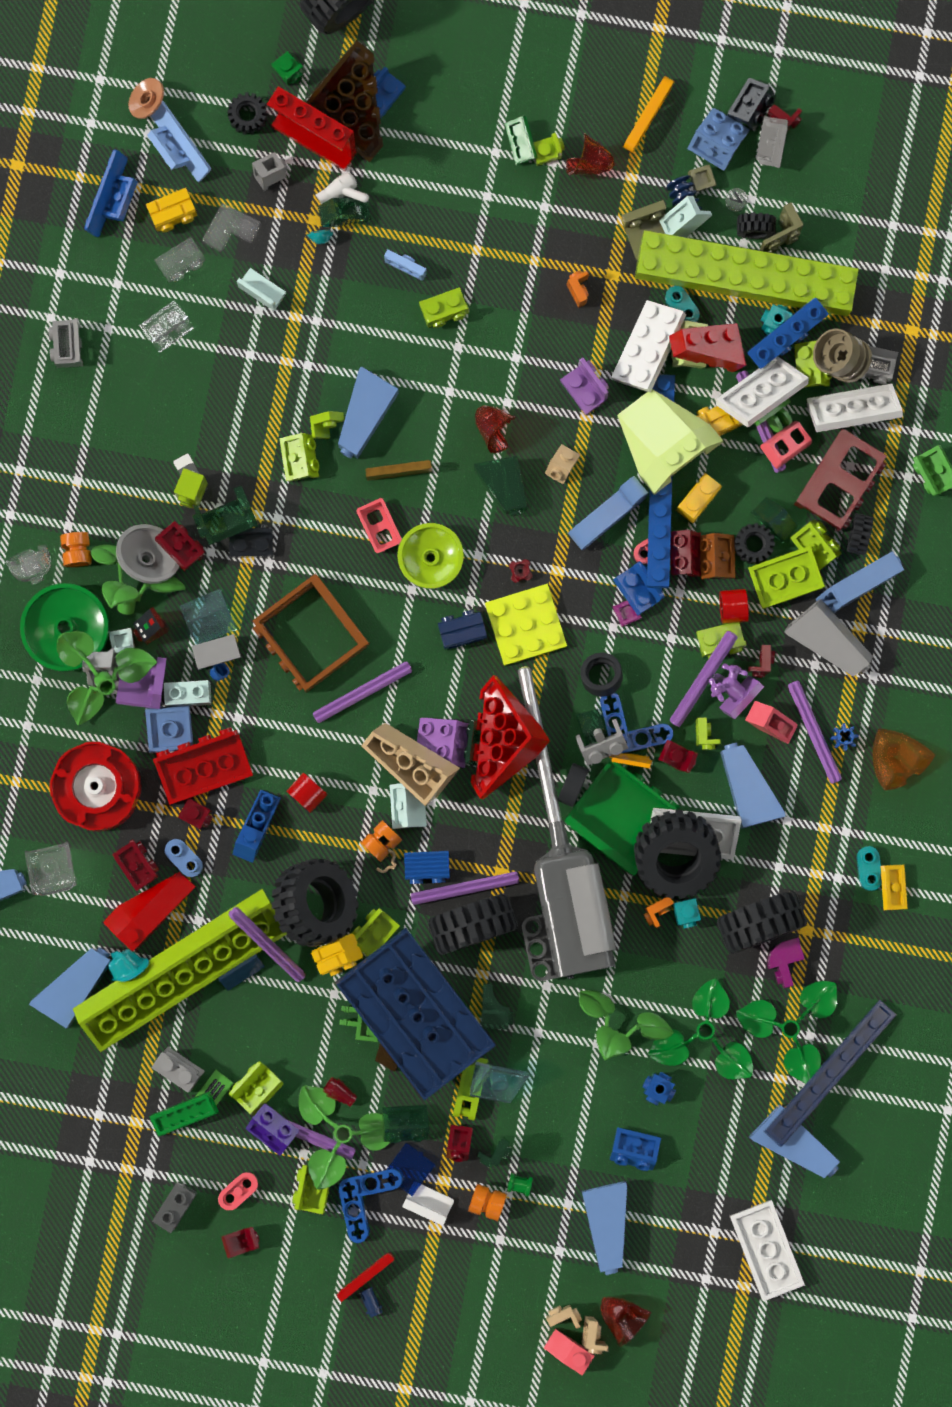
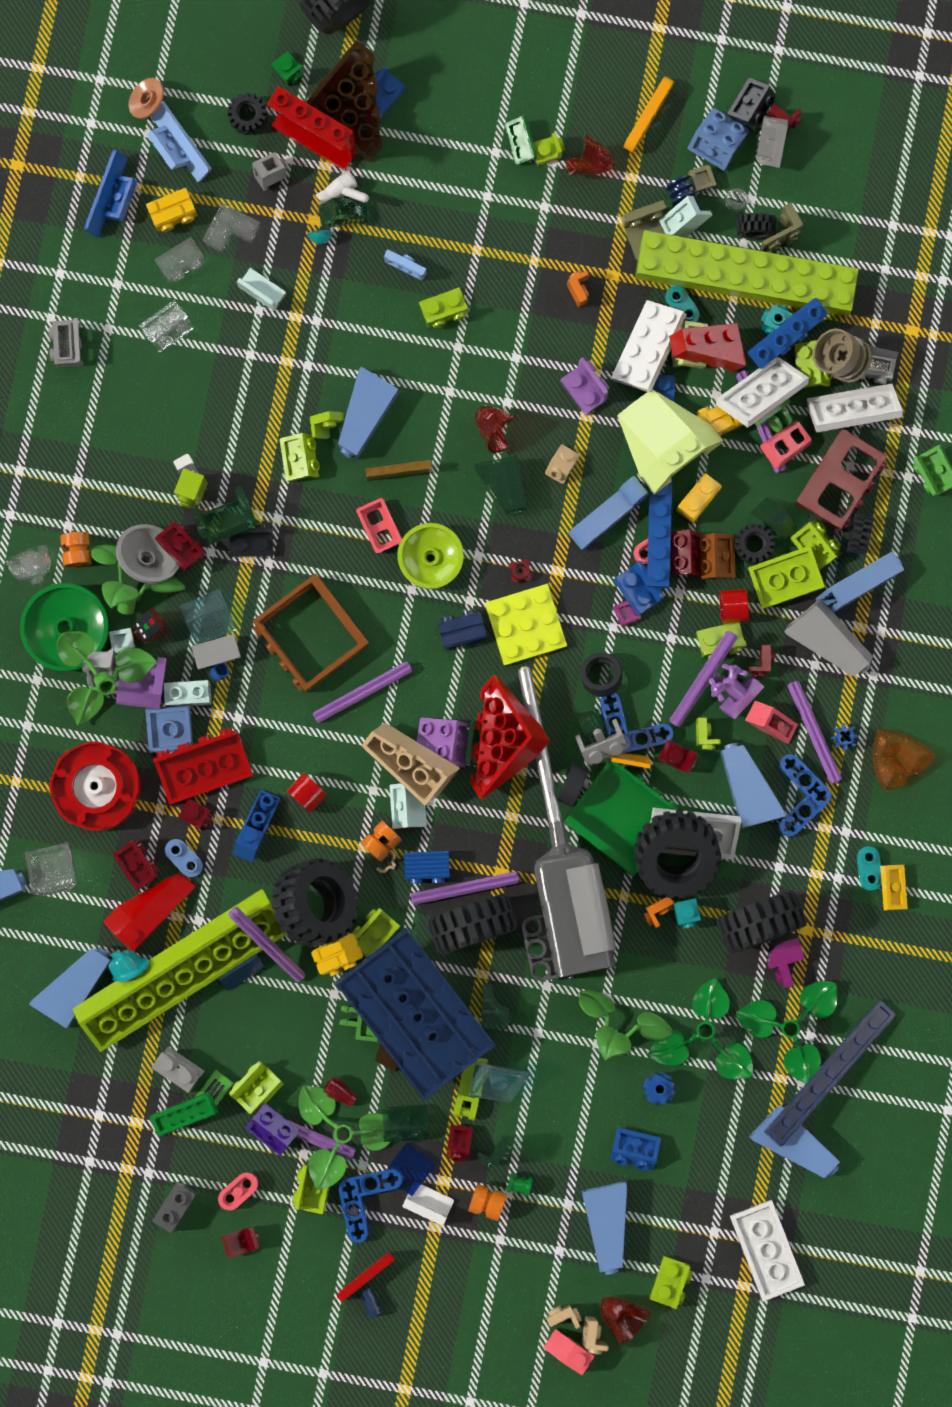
none -> lime bracket [649,1256,693,1309]
none -> blue beam [779,754,831,837]

